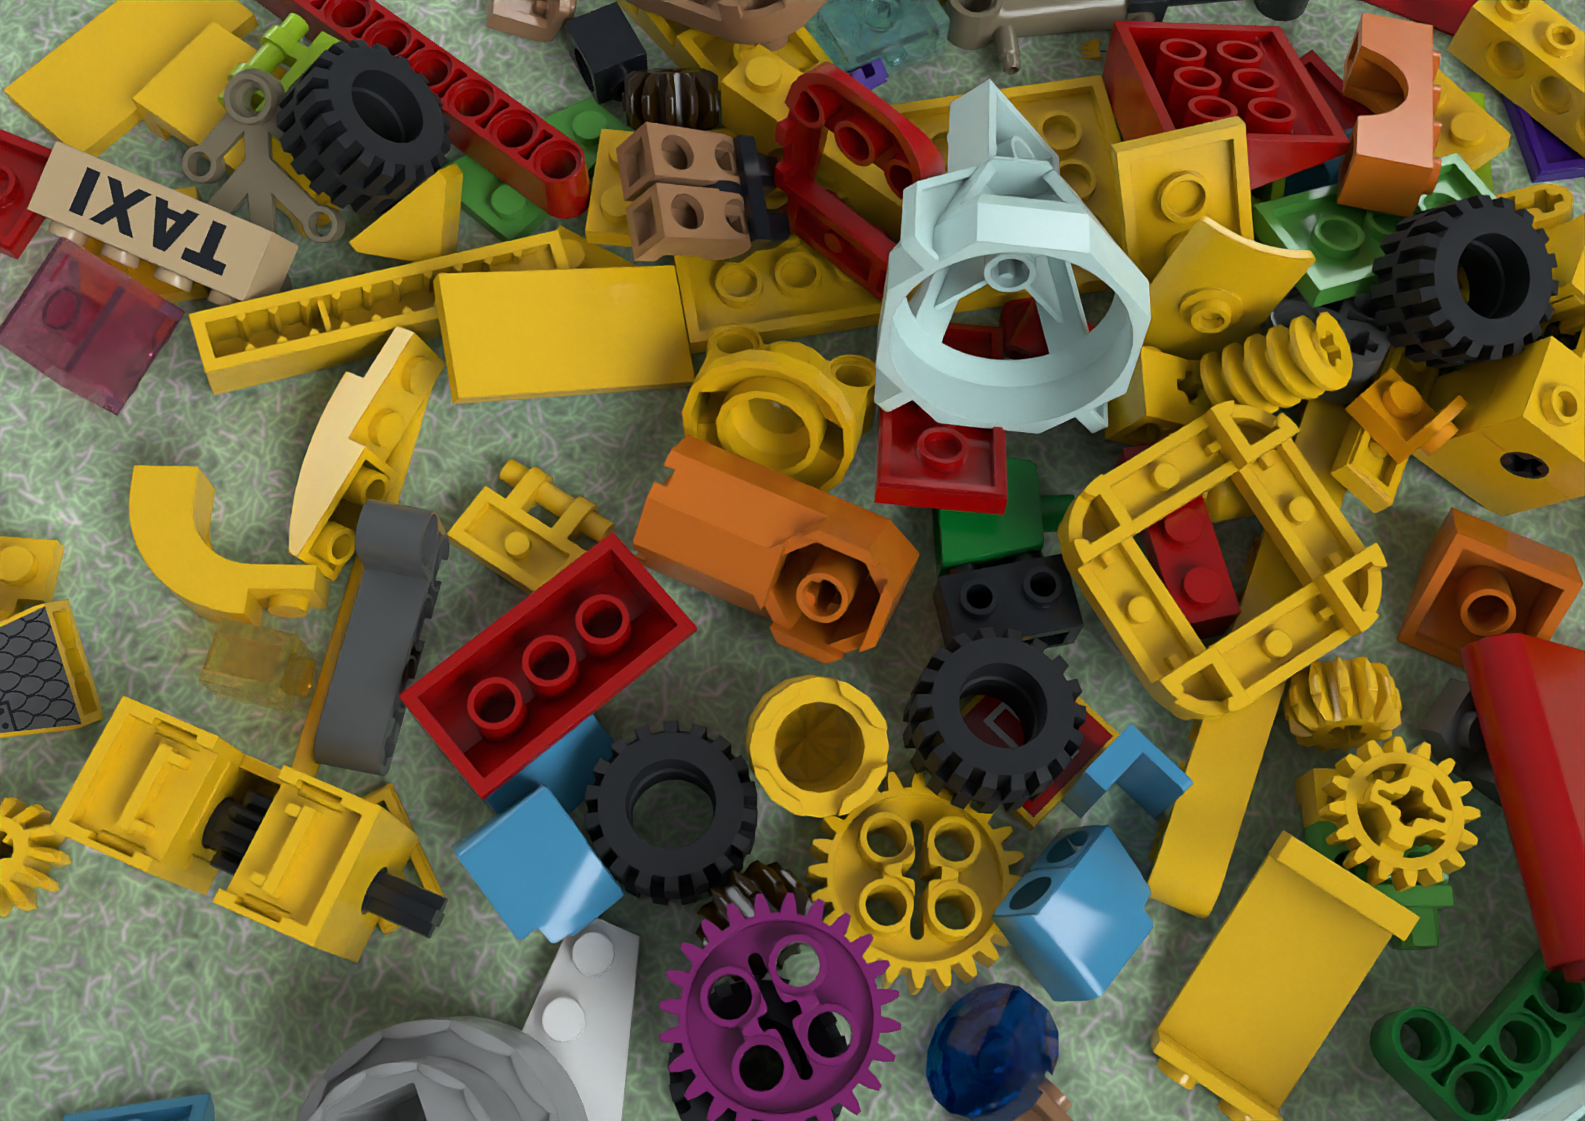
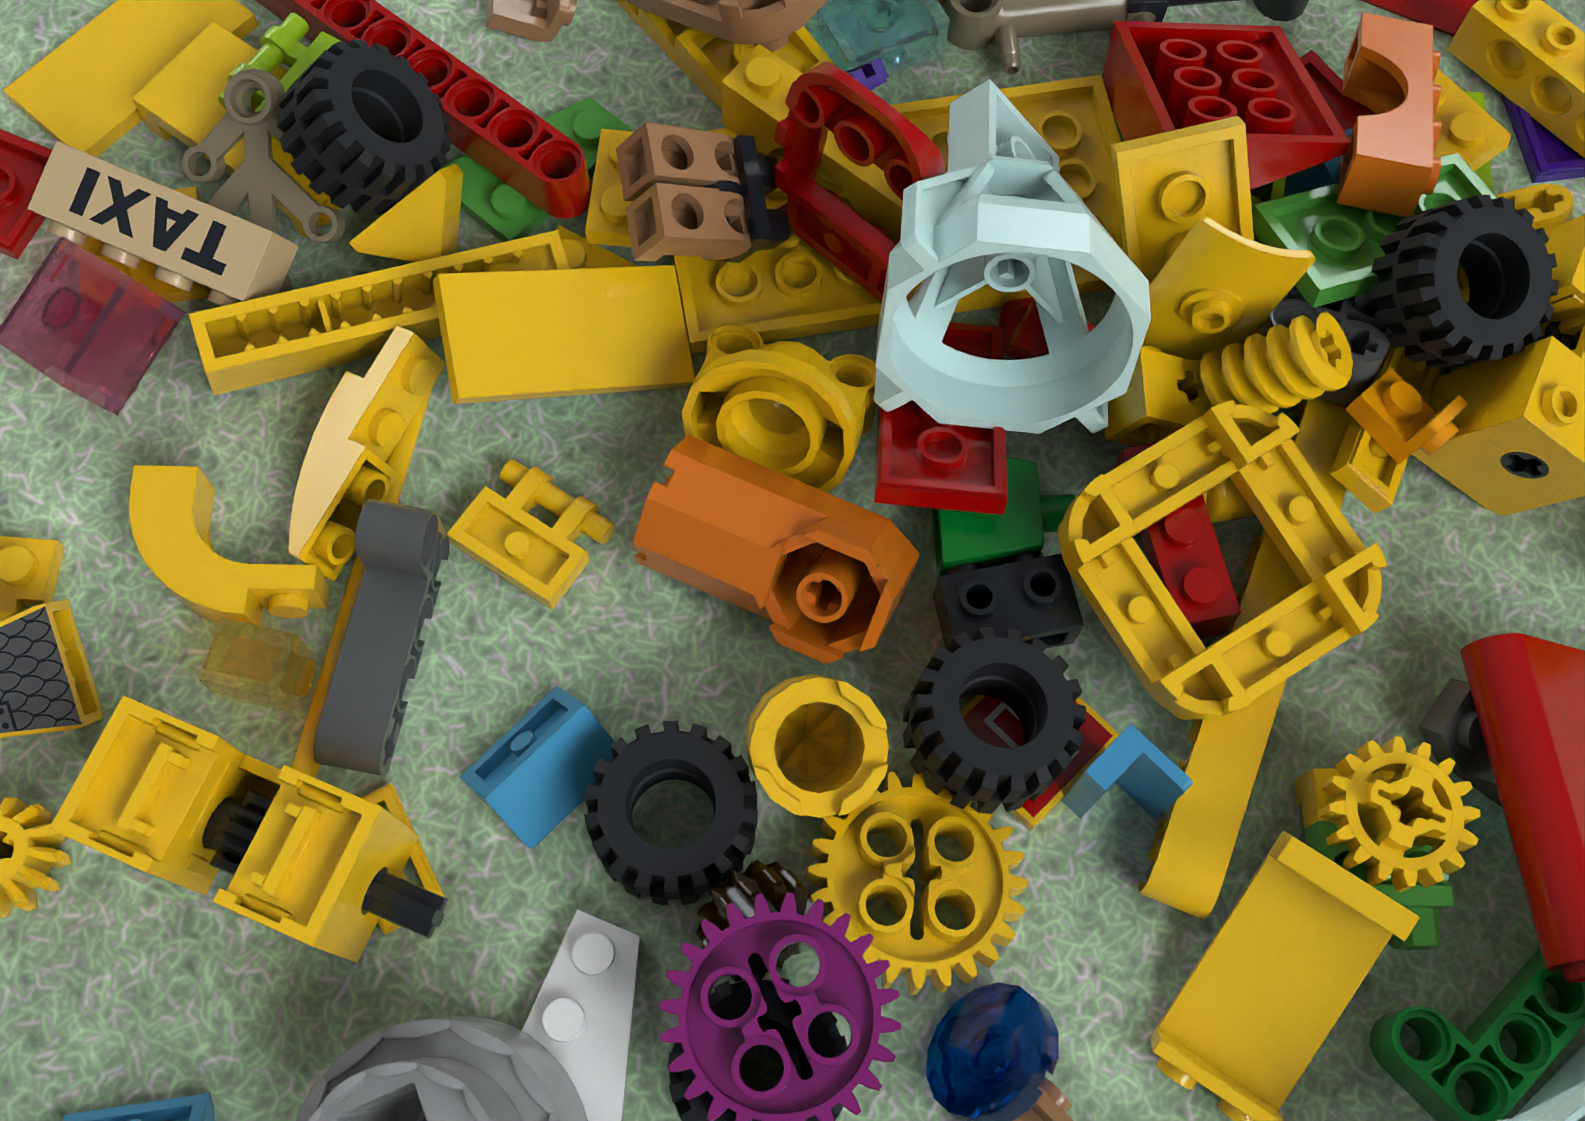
red slope [398,532,697,801] -> none
dark azure piece [451,783,625,943] -> none
black brick [565,1,648,105] -> none
dark brown gear [622,67,722,131] -> none
dark azure piece [991,825,1153,1002] -> none
yellow piece [1079,38,1106,60] -> none
yellow gear [1282,656,1402,753] -> none
orange slope [1397,507,1584,669] -> none

